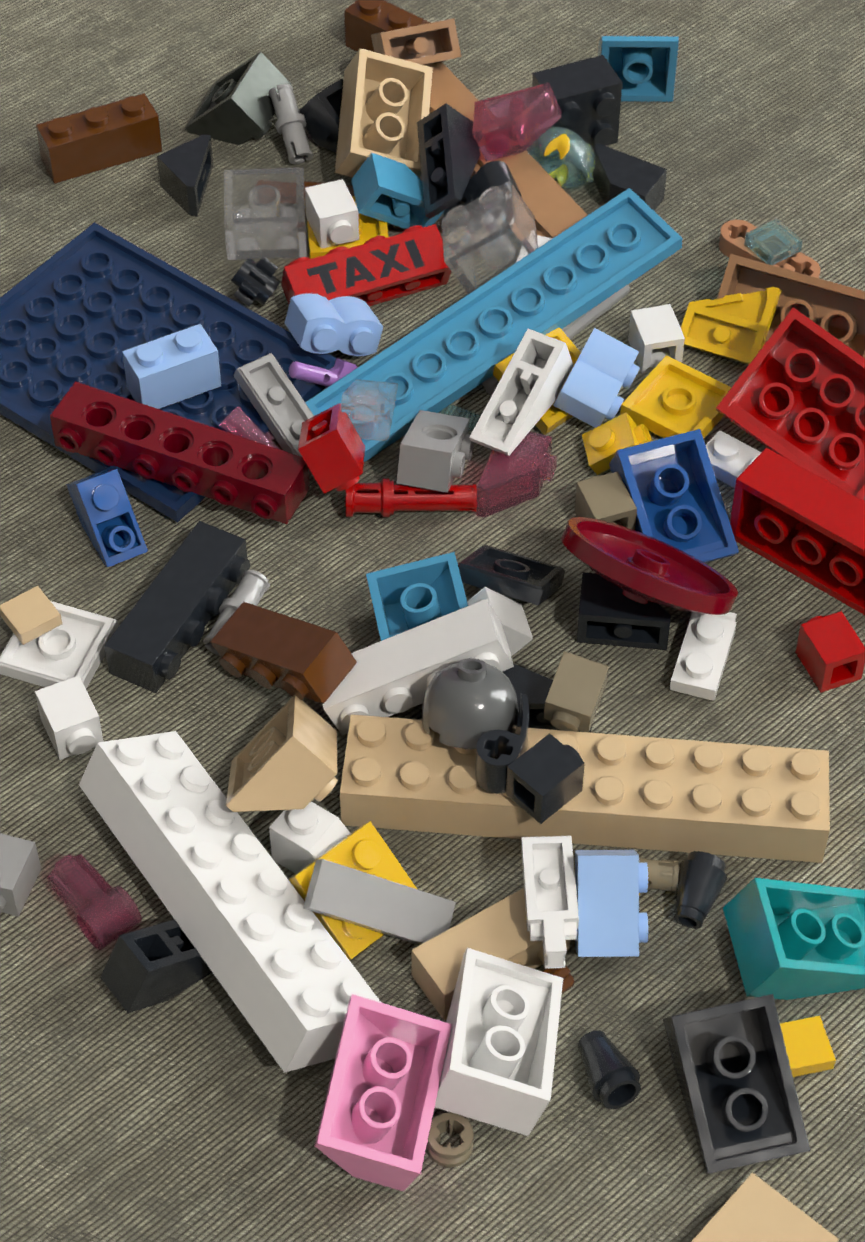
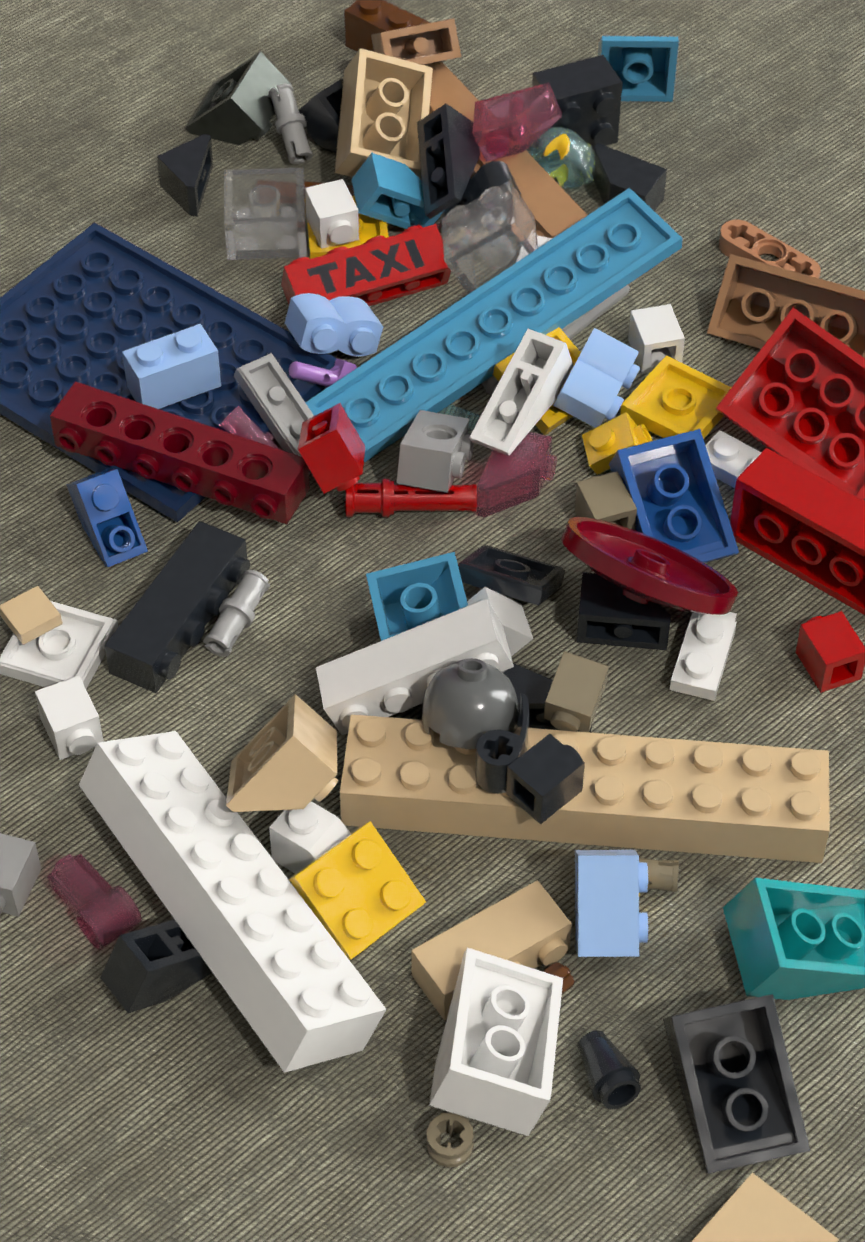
reddish brown brick [36,93,162,184] -> none
reddish brown brick [210,601,357,704] -> none
black gear [231,256,281,307] -> none
light grey tile [303,859,456,945] -> none
bright pink slope [315,994,452,1192] -> none
clear slope [341,379,398,441] -> none
white hinge [521,836,579,968] -> none
black cone [674,851,727,929] -> none
yellow wing [681,287,781,365] -> none
clear light blue tile [745,218,803,265] -> none
yellow tile [780,1016,836,1077] -> none

